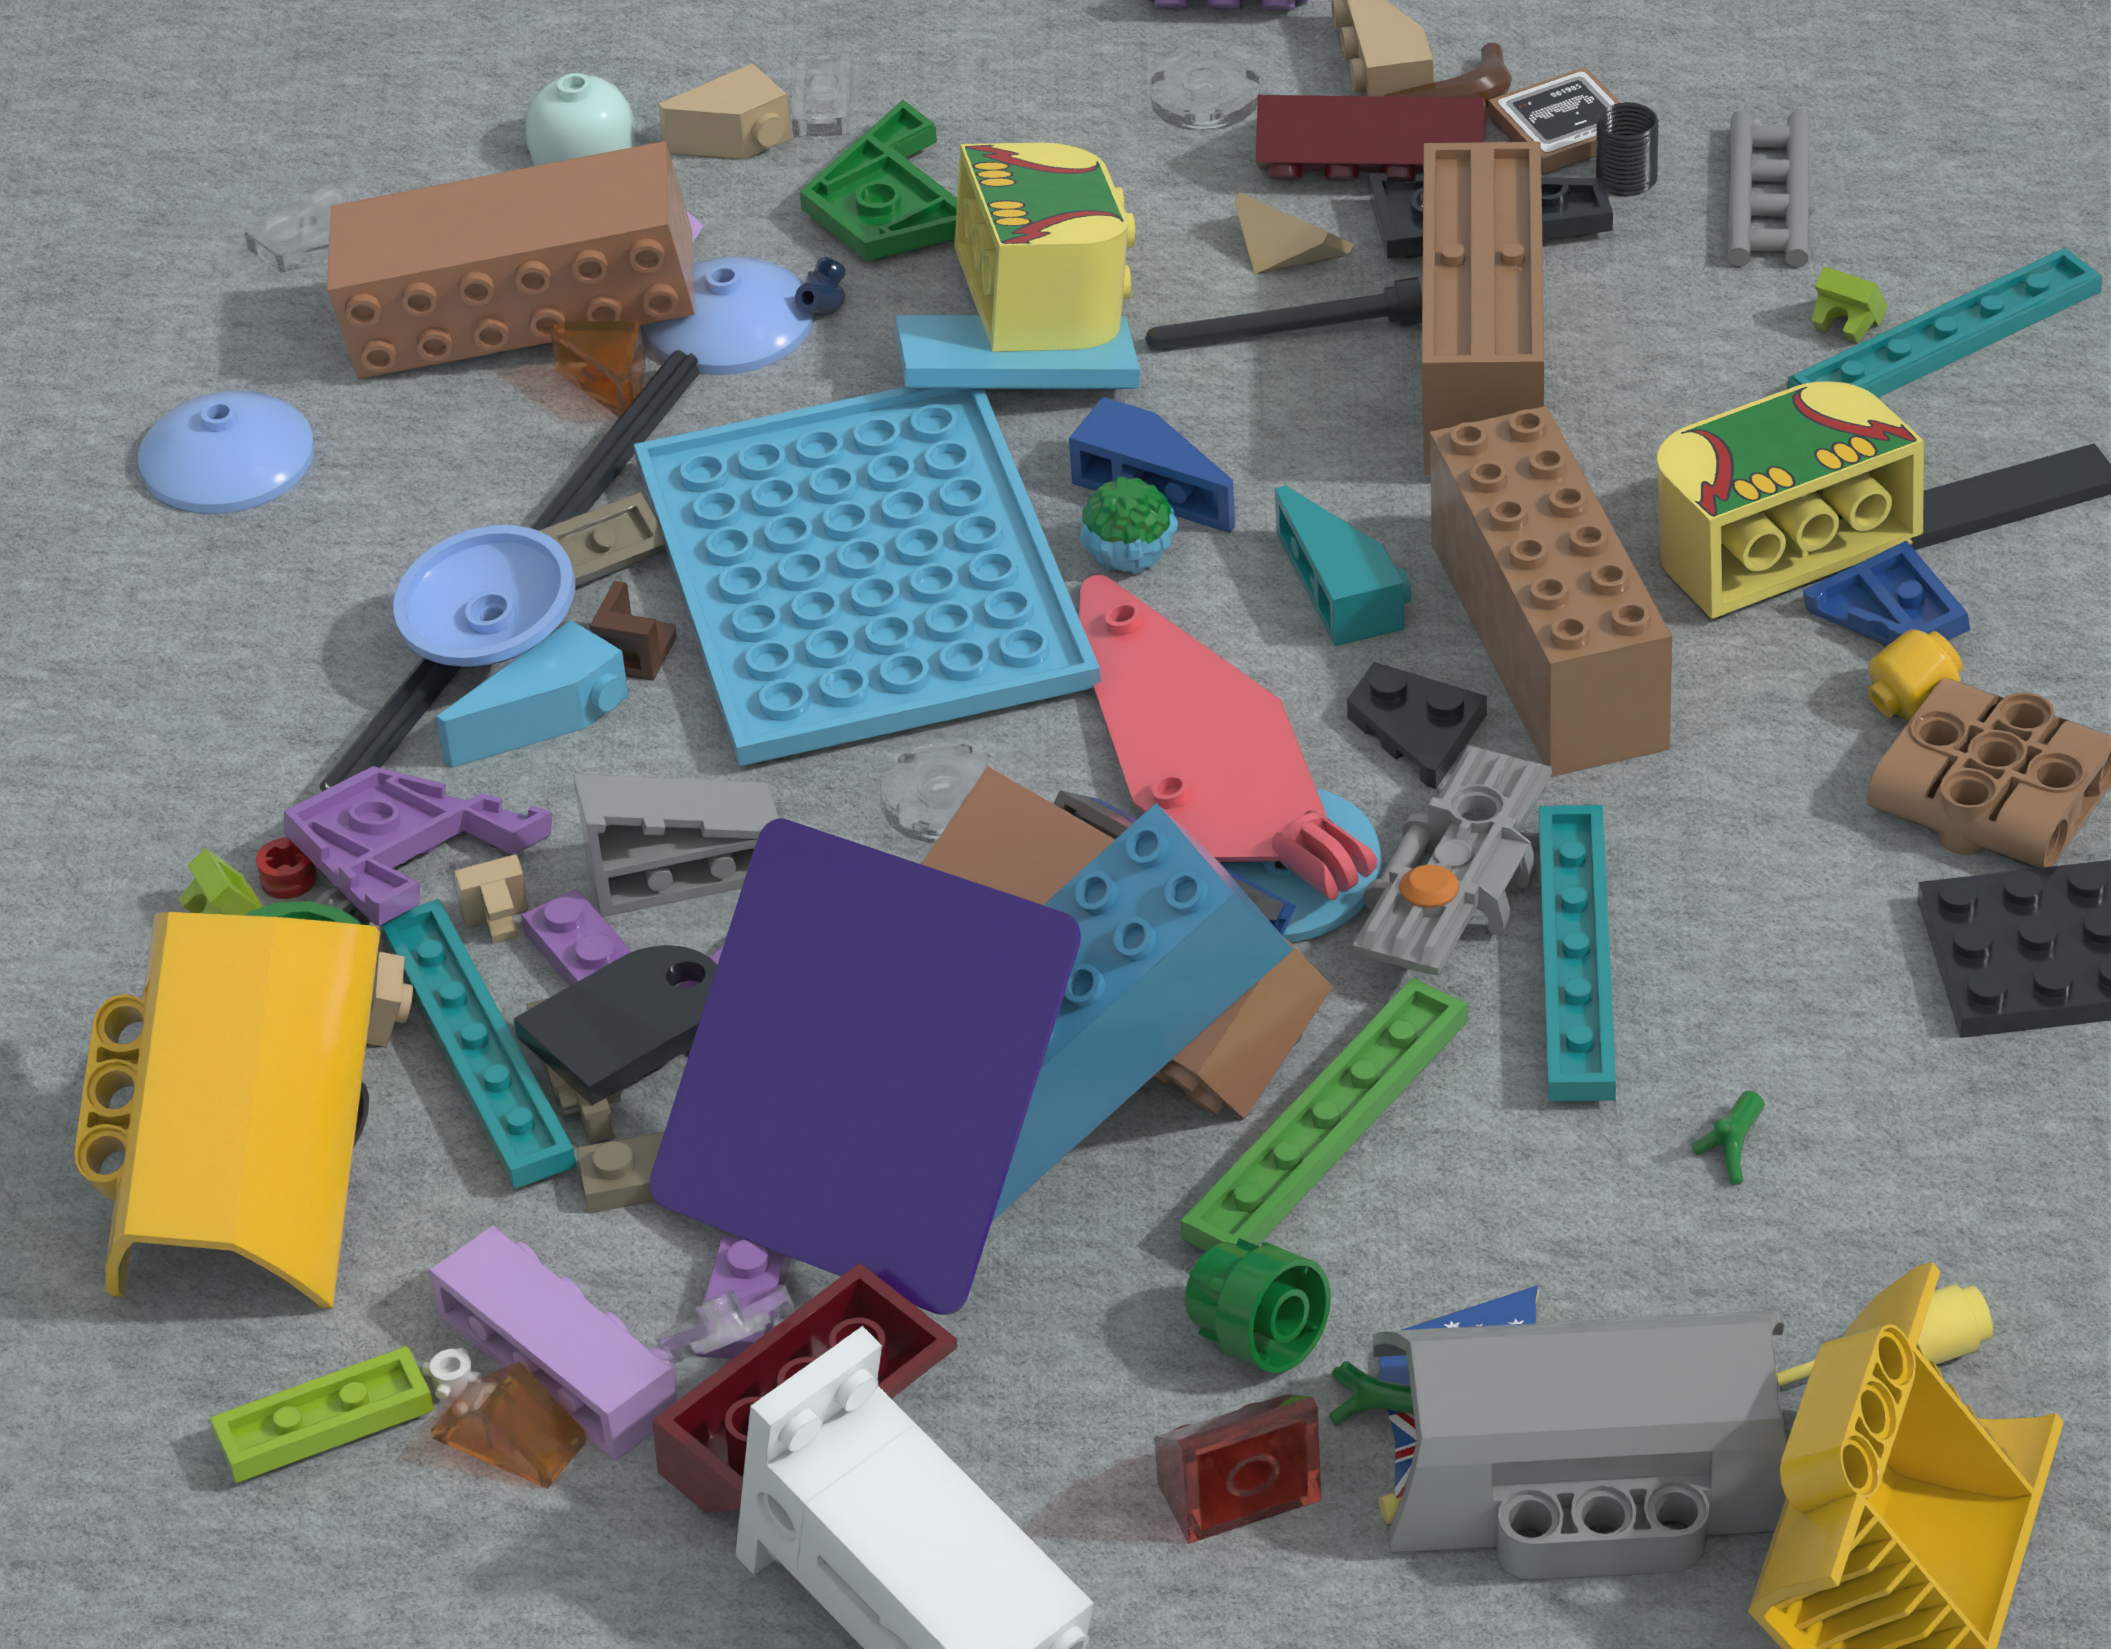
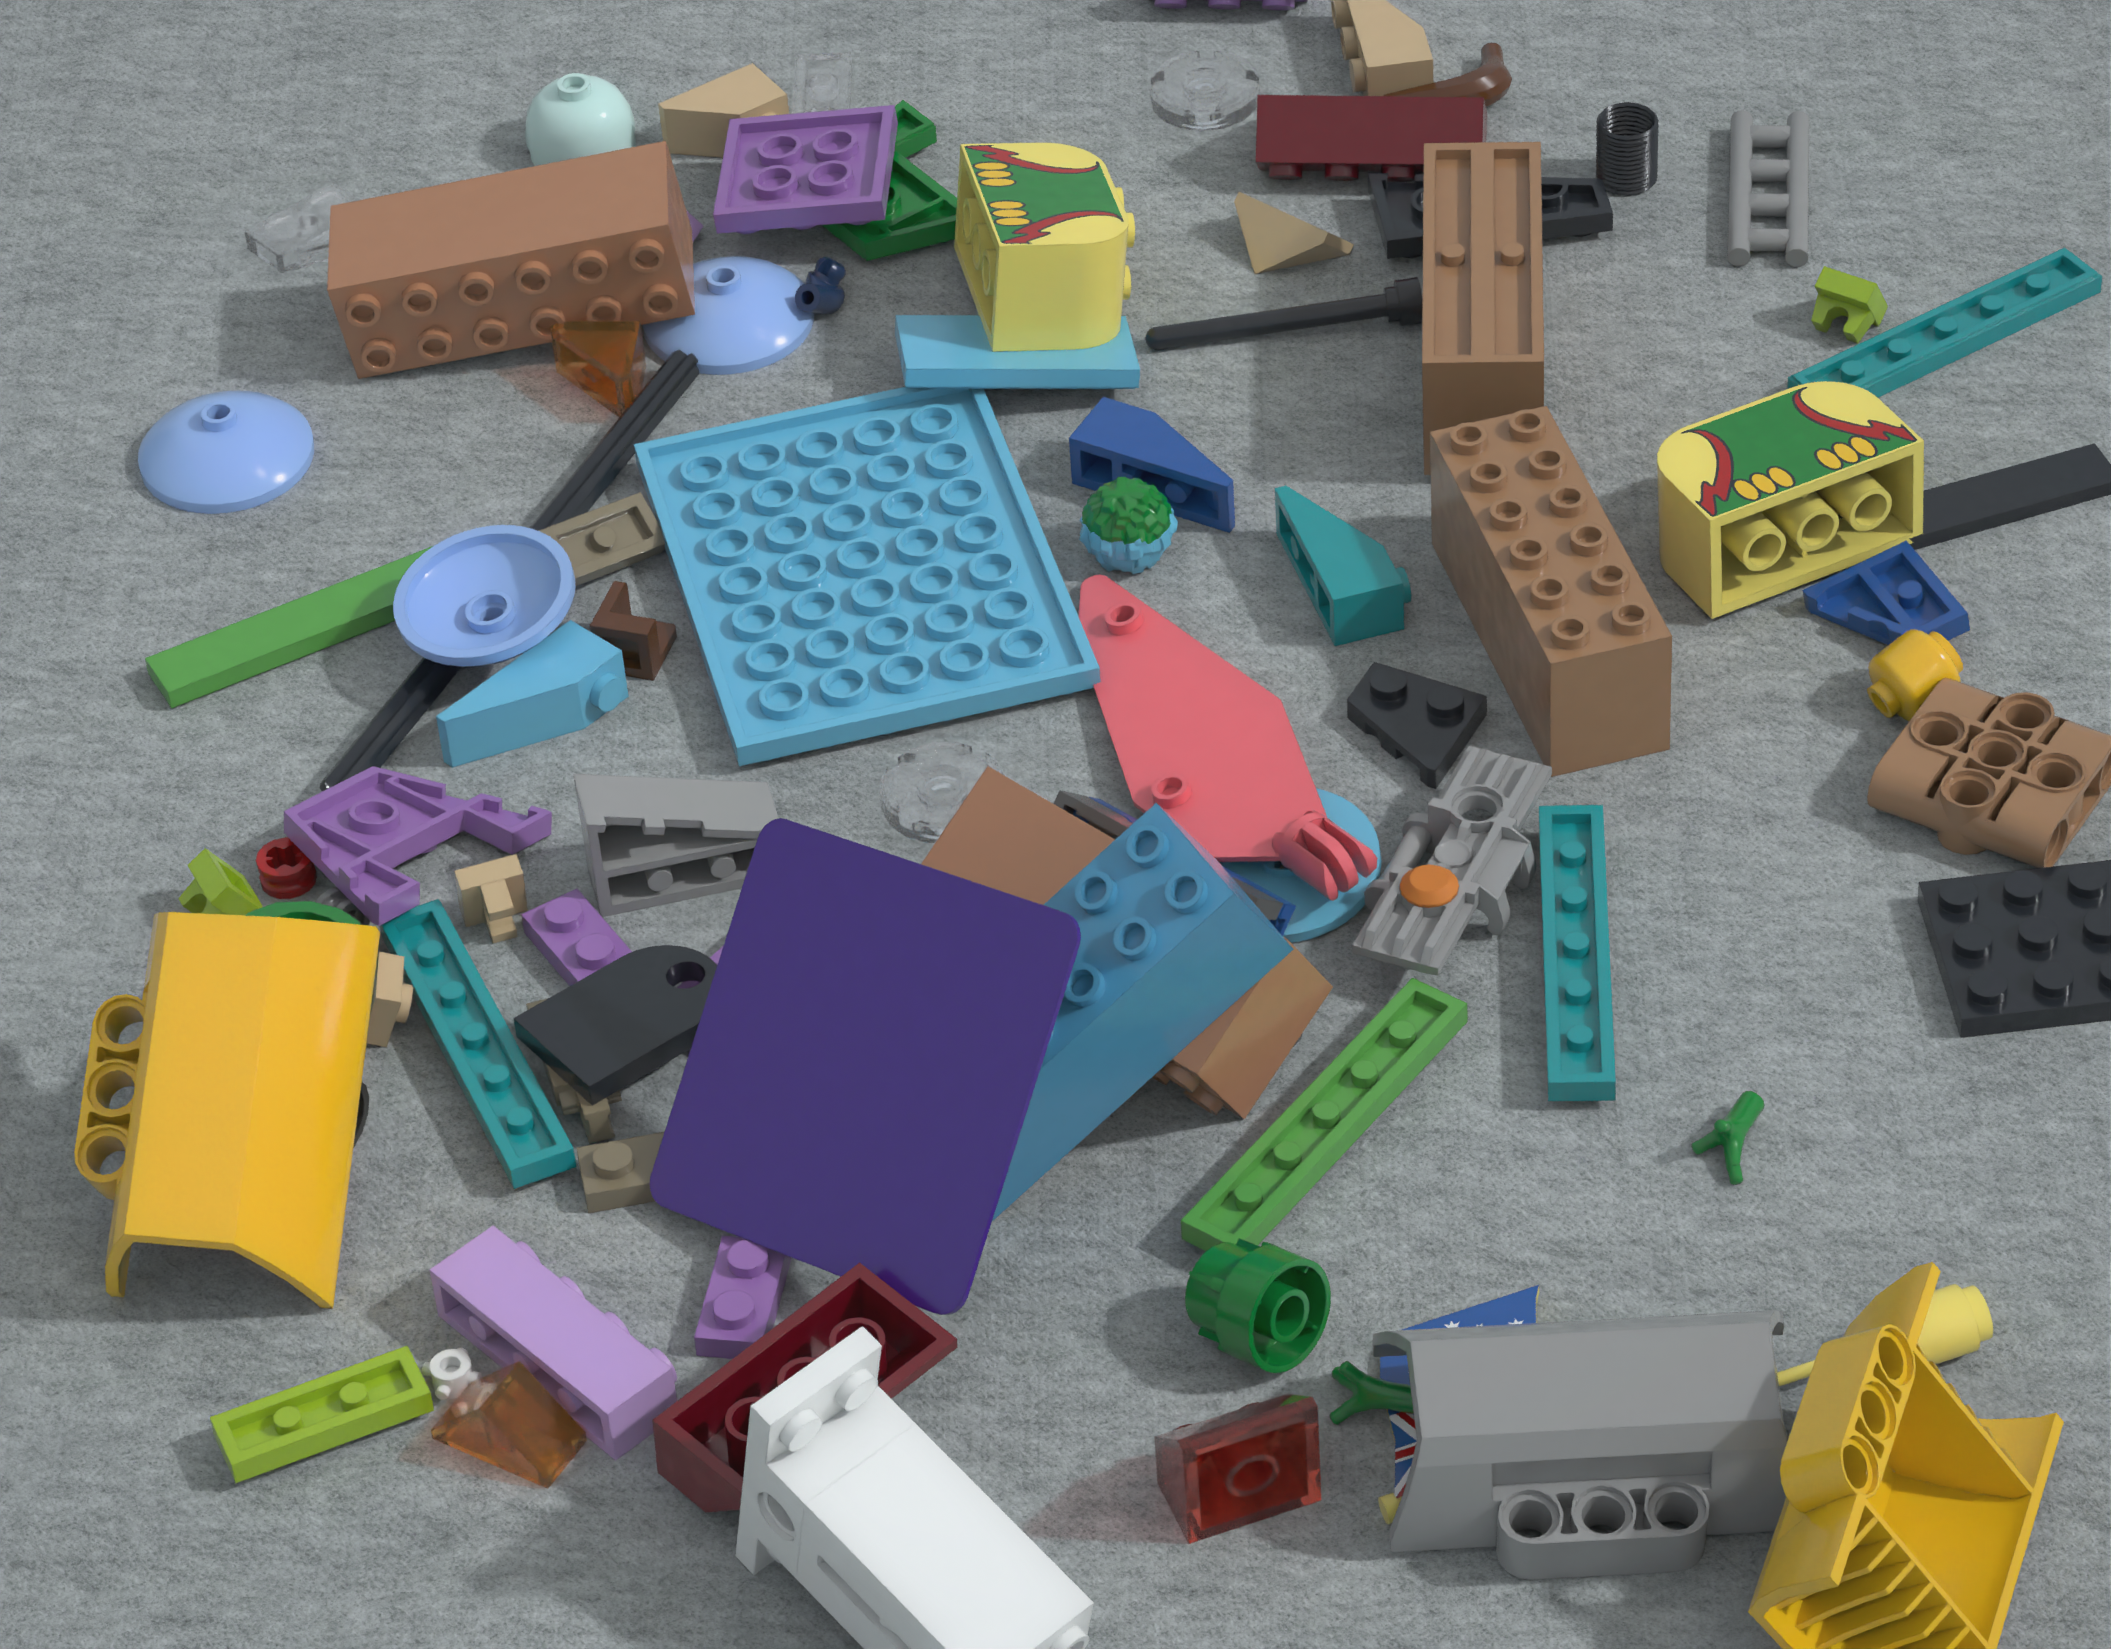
clear plate [655,1285,794,1363] -> none
tile [1488,67,1620,174] -> none
none -> bright green tile [145,546,433,708]
none -> medium lavender plate [713,105,898,234]

